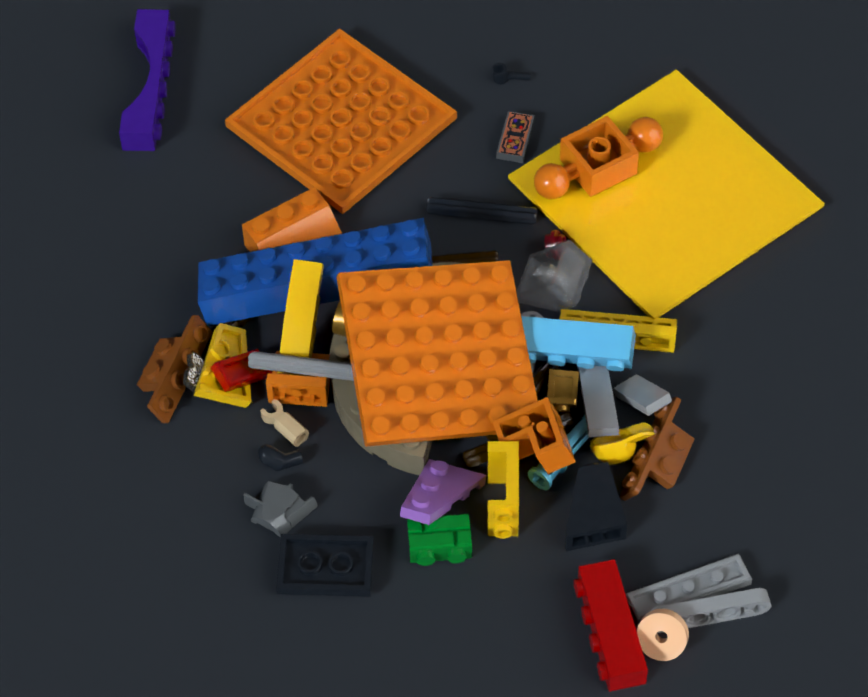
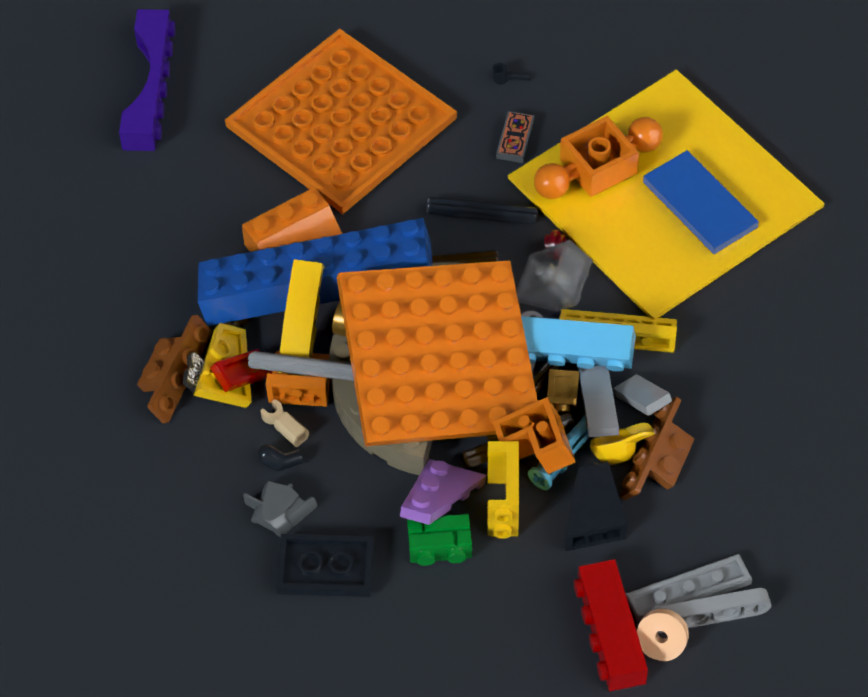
none -> blue tile [643,150,759,254]

